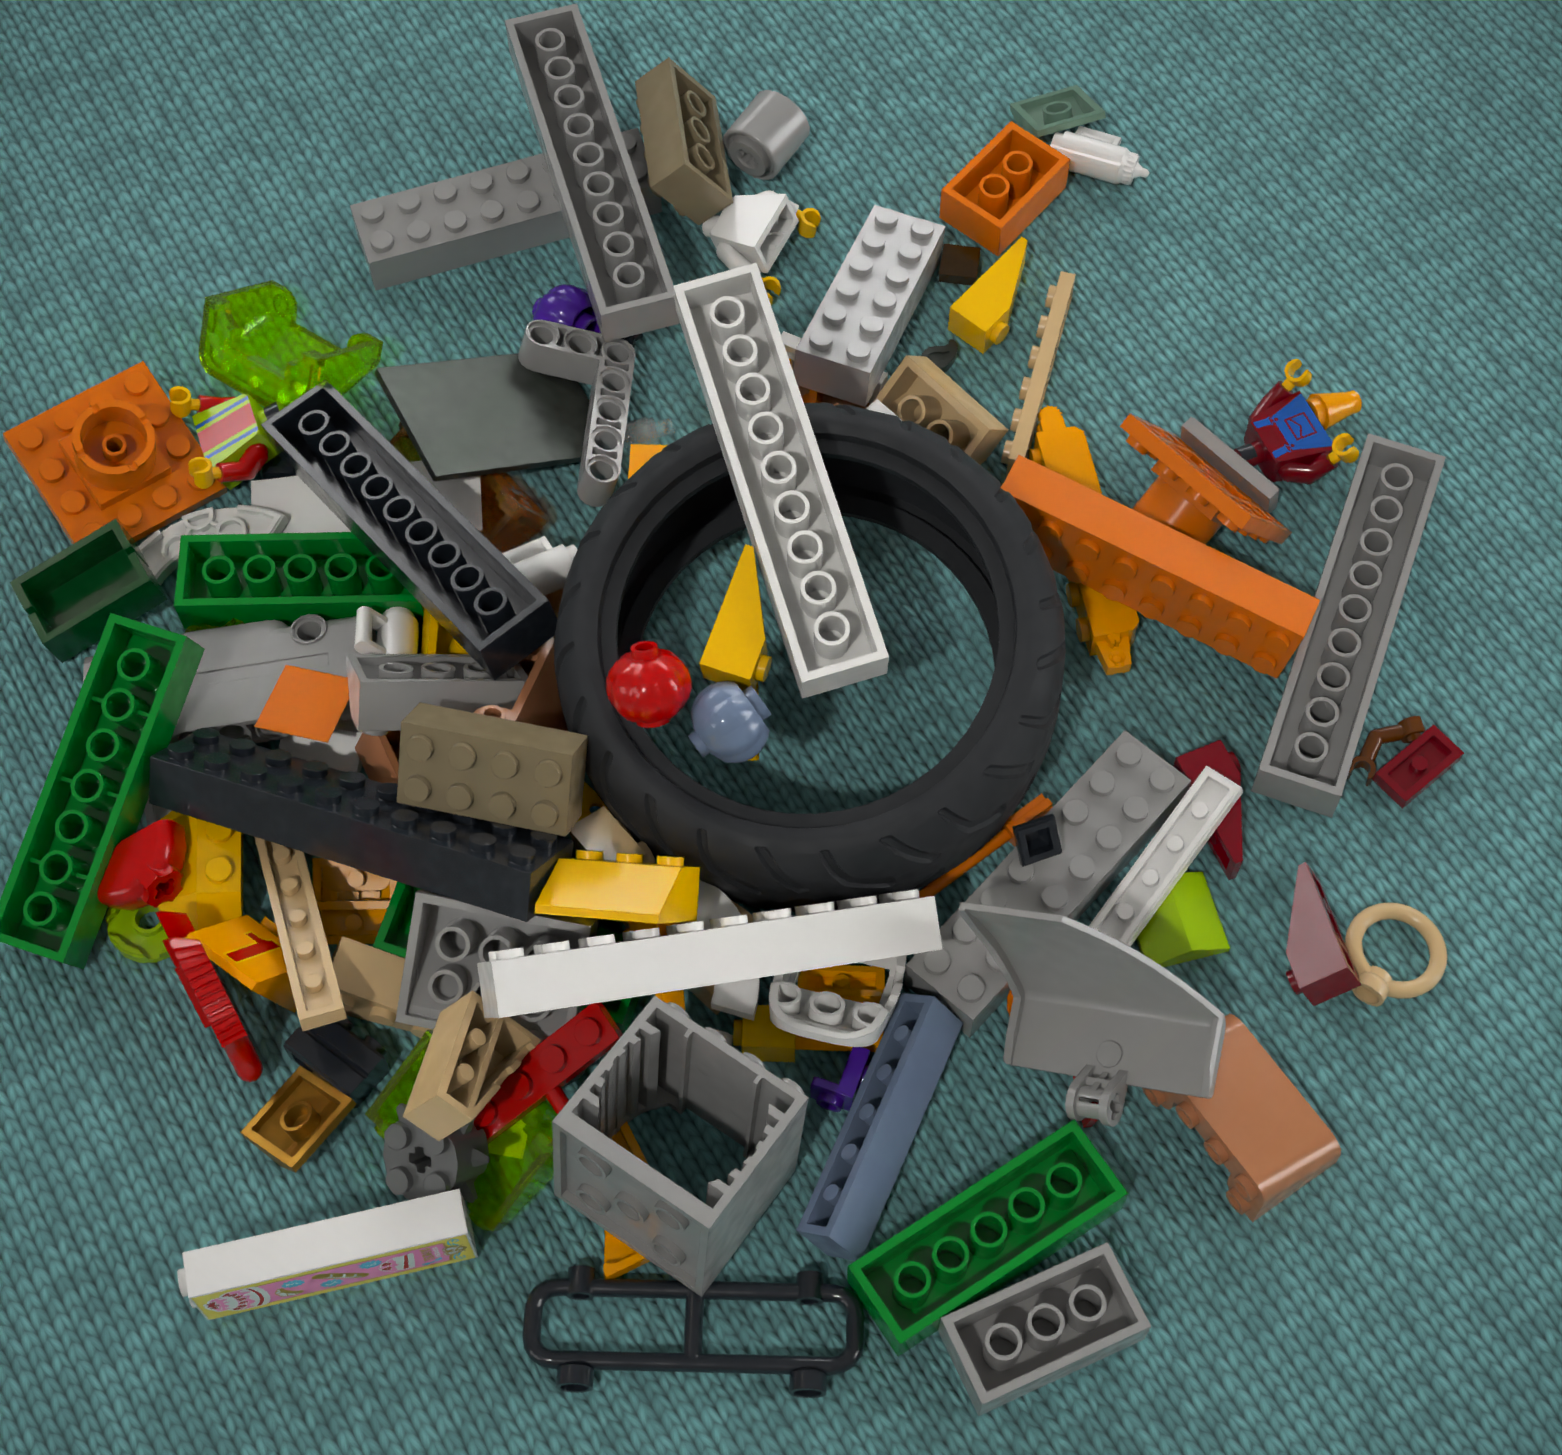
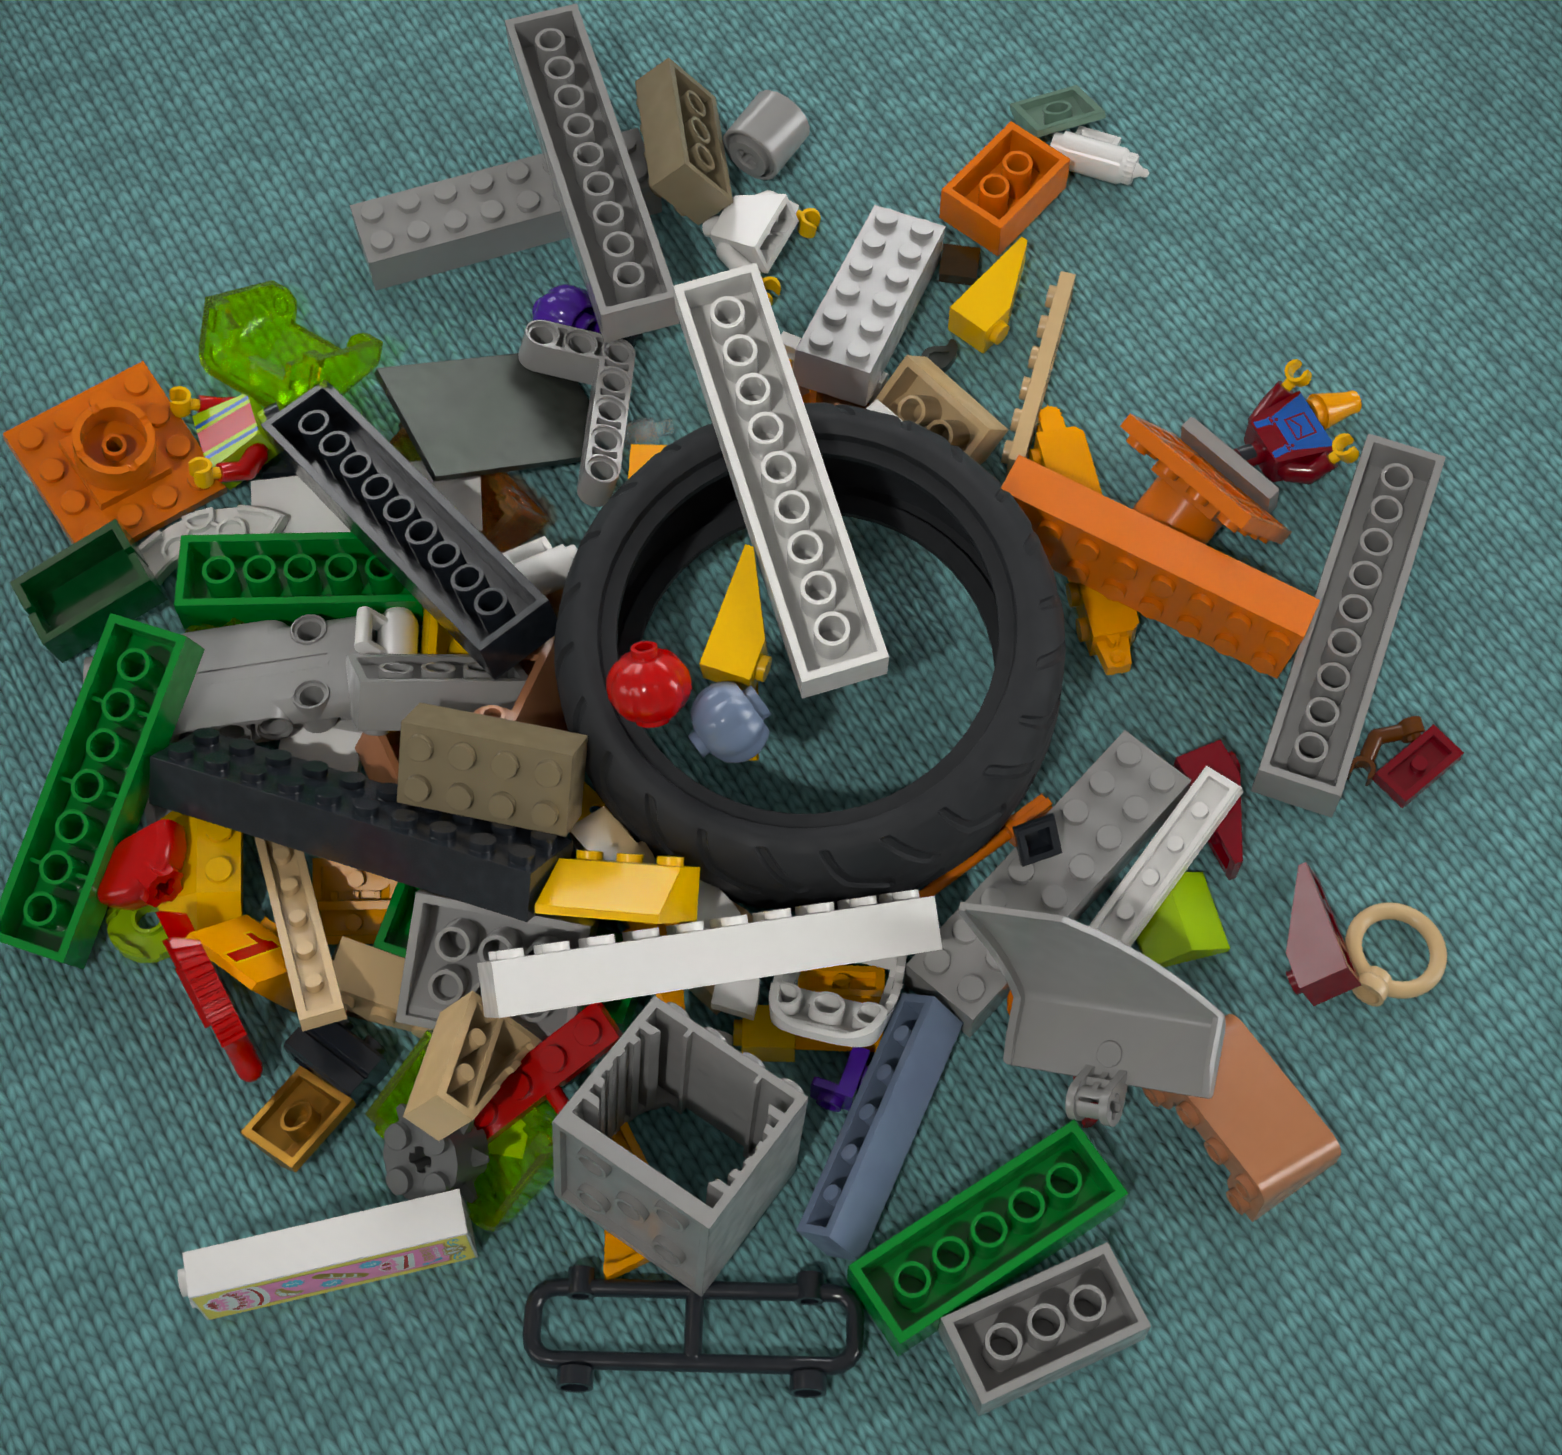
orange sticker [254,665,349,743] -> none

